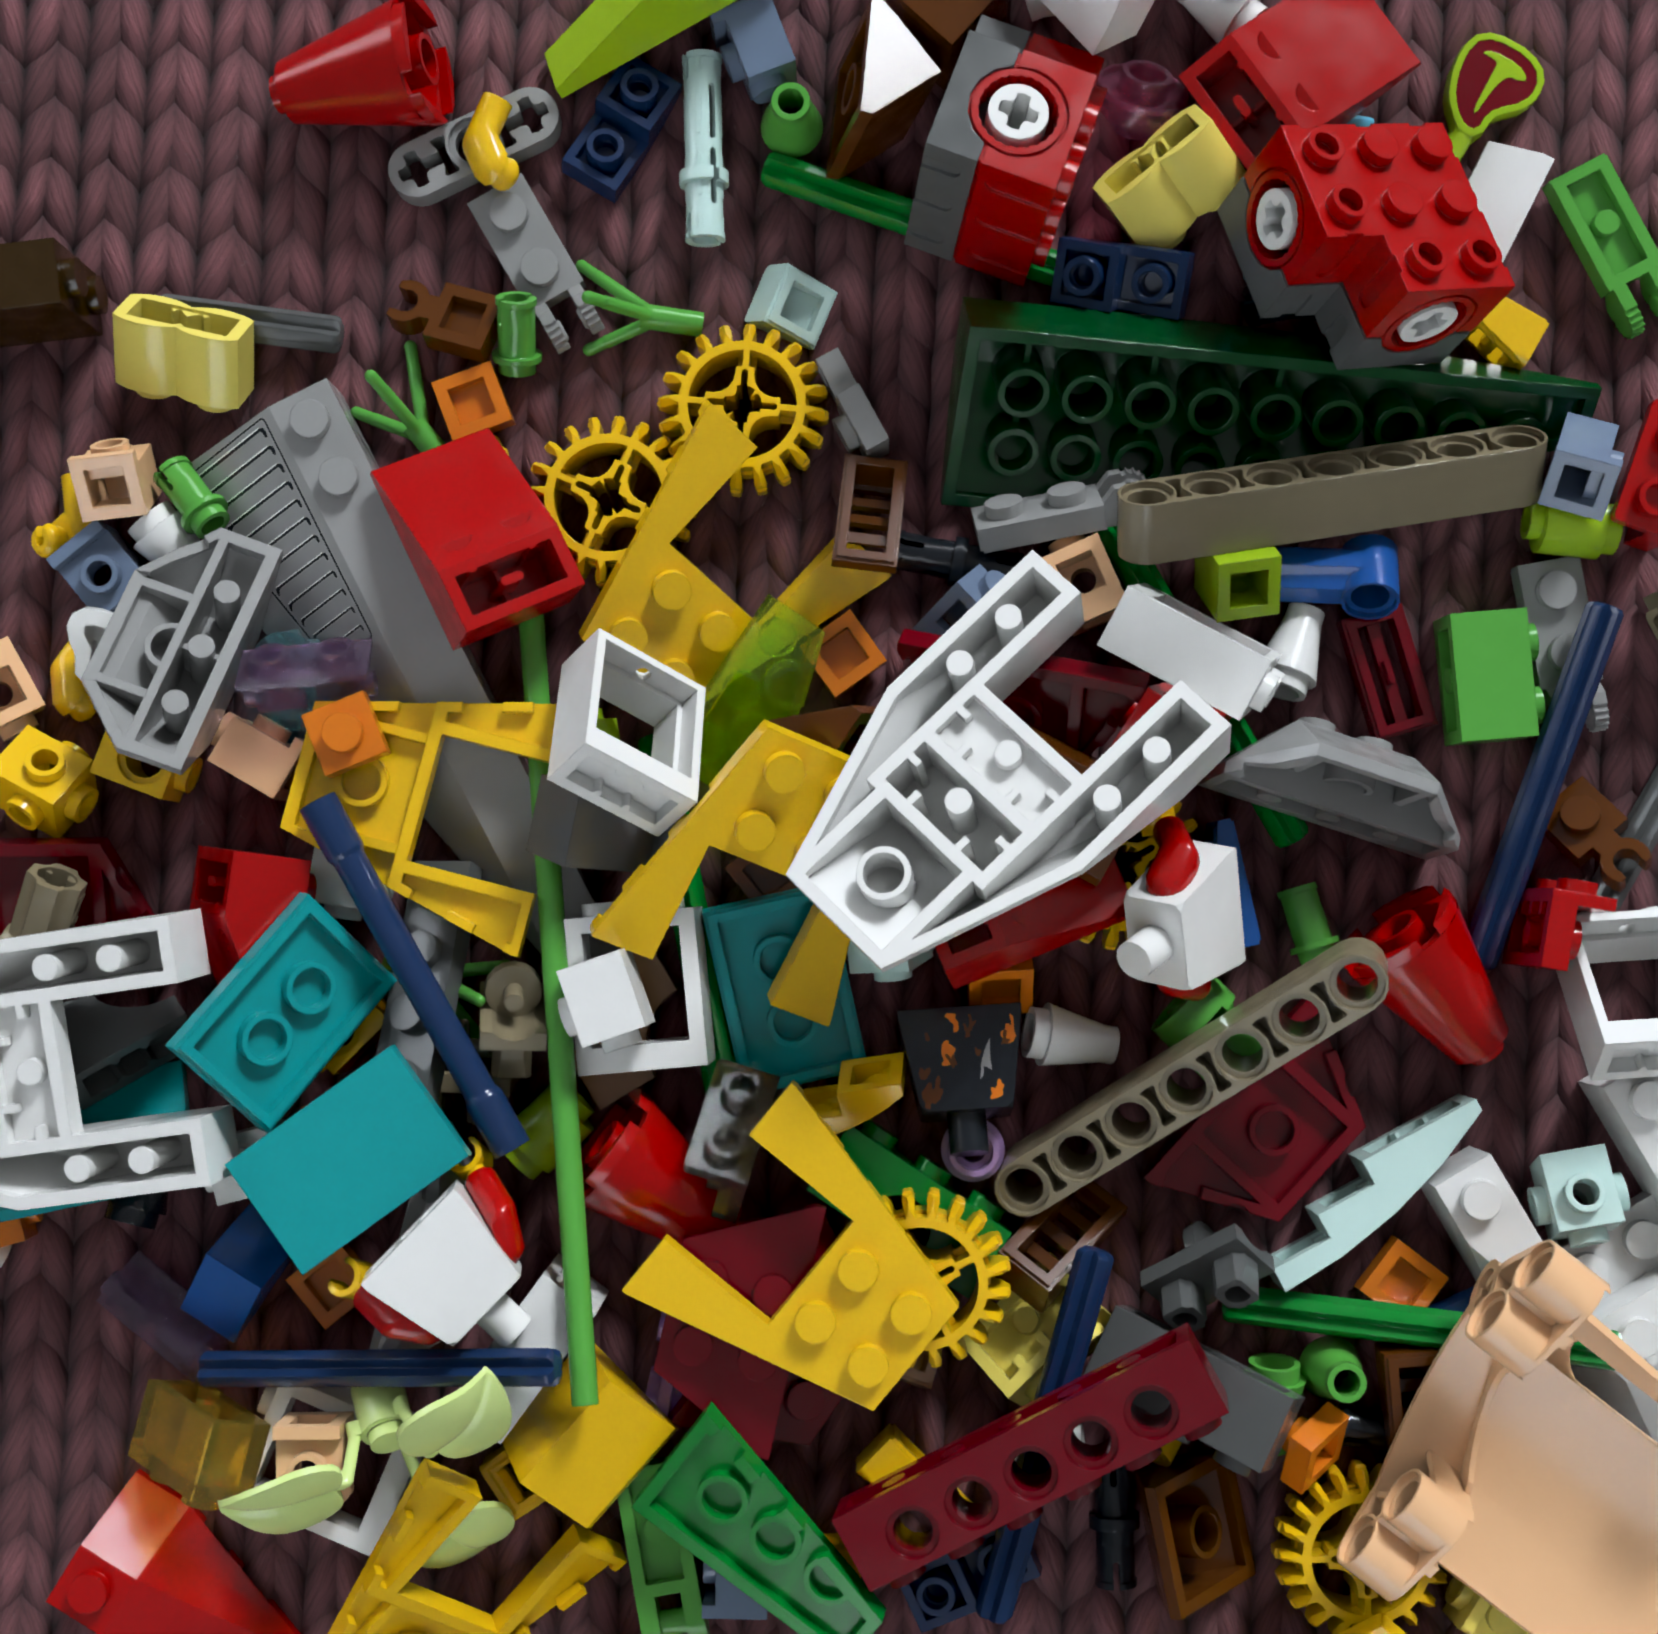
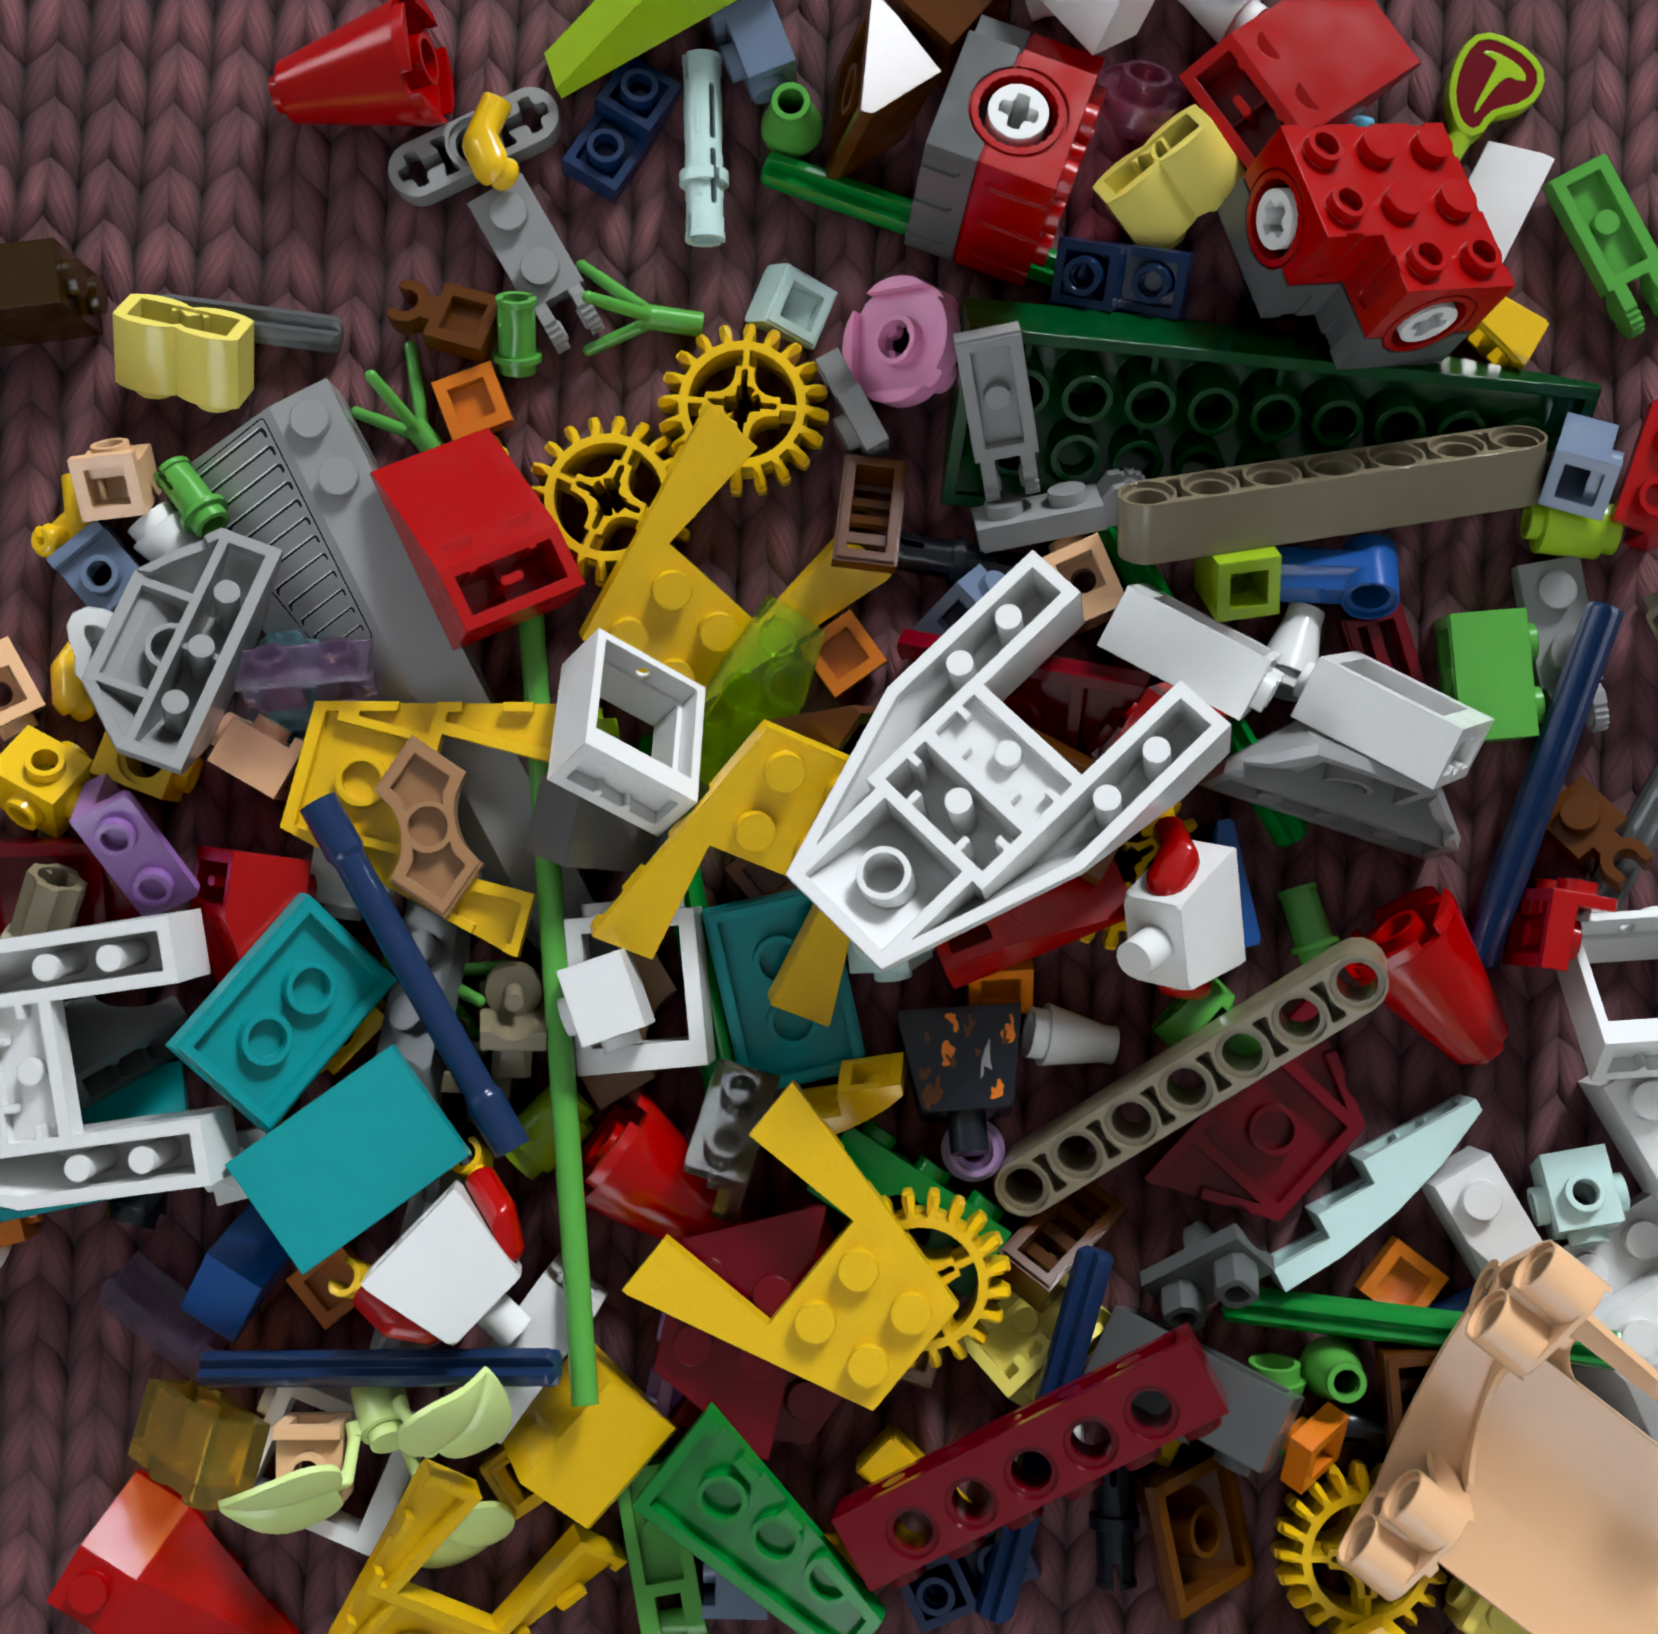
orange plate [301,690,392,779] -> none
none -> medium lavender bracket [69,772,200,917]
none -> medium nougat tile [374,735,486,919]
none -> bright pink plate [842,275,961,408]
none -> light grey hinge [953,321,1040,502]
none -> white window [1291,651,1495,790]

